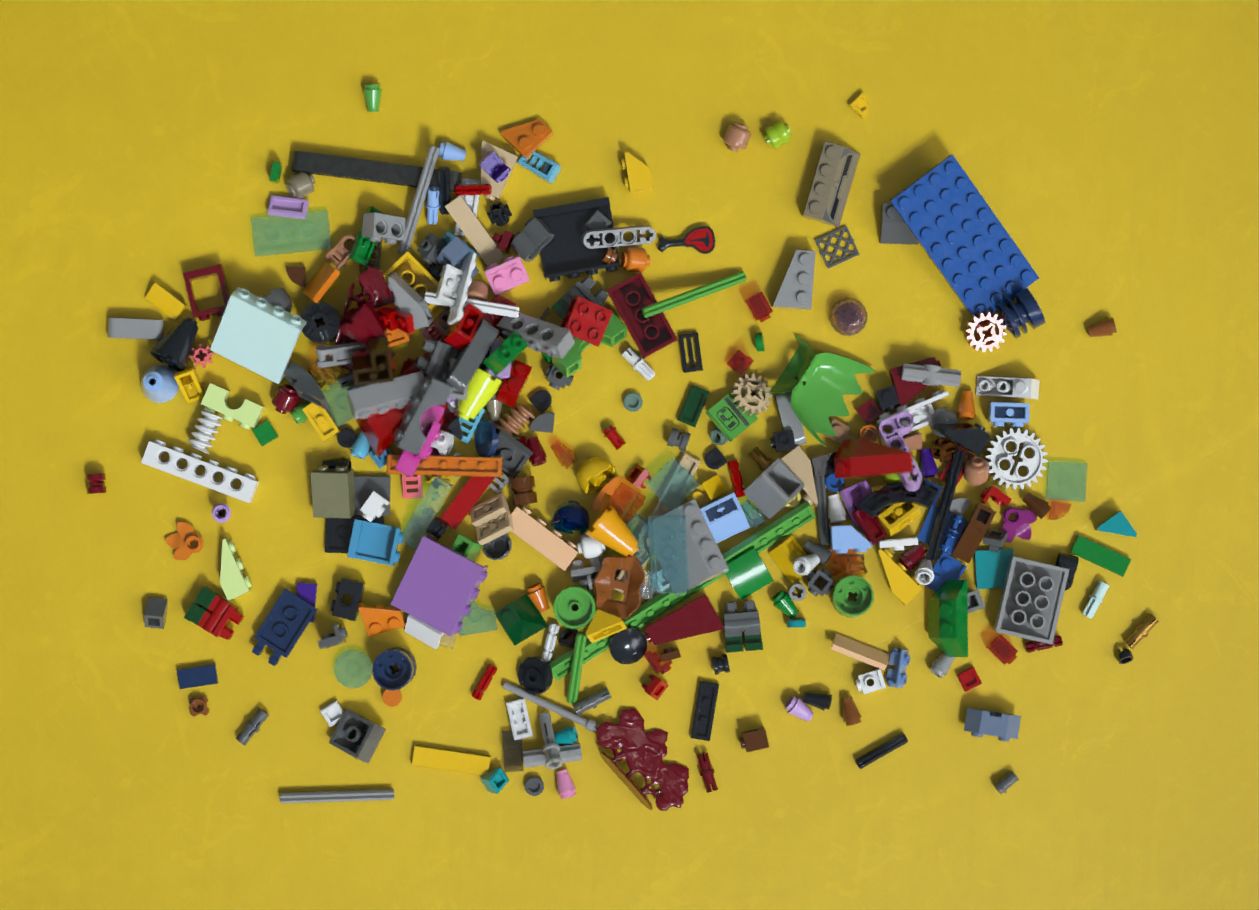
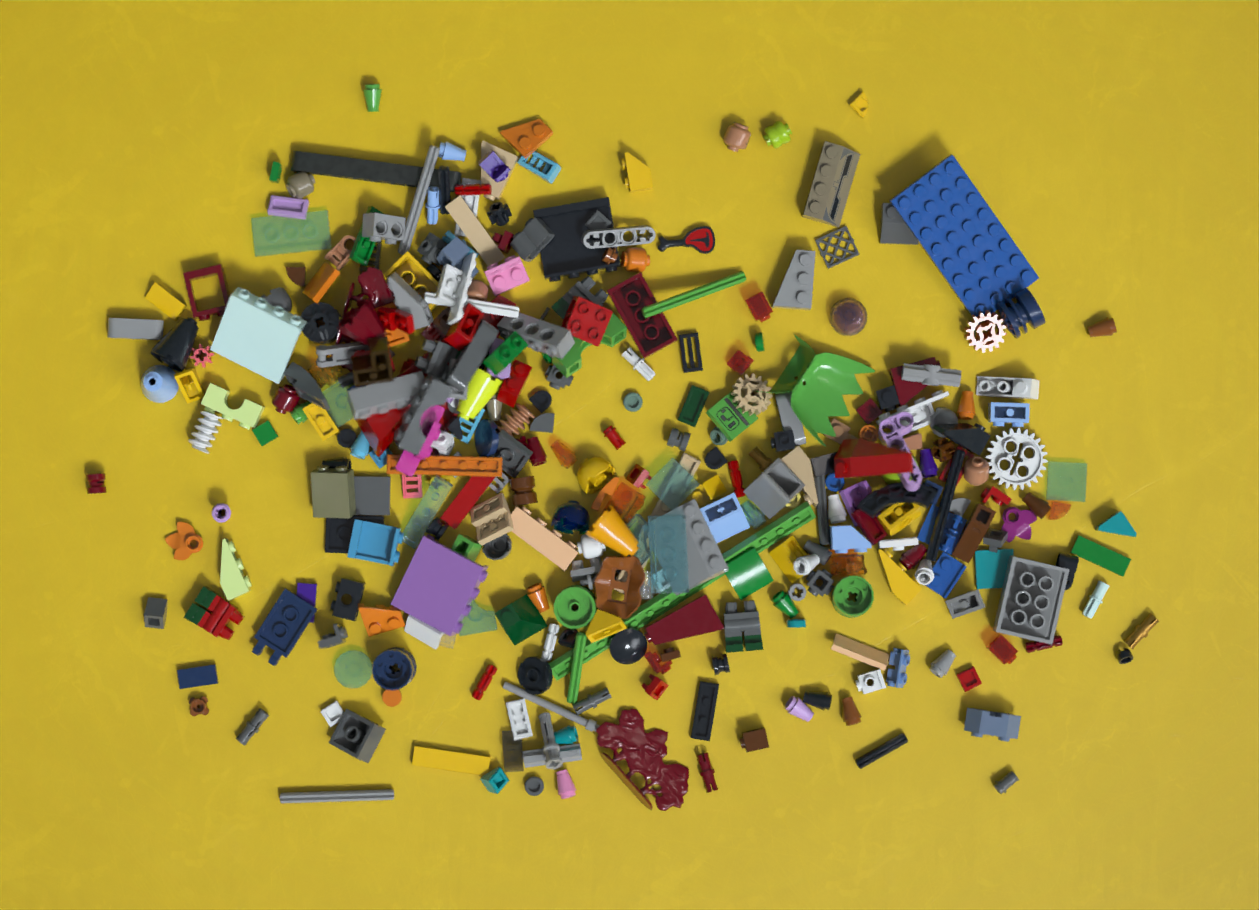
white brick [141,439,259,503] -> none
white brick [360,491,391,522] -> none
green wedge [928,580,968,657] -> none

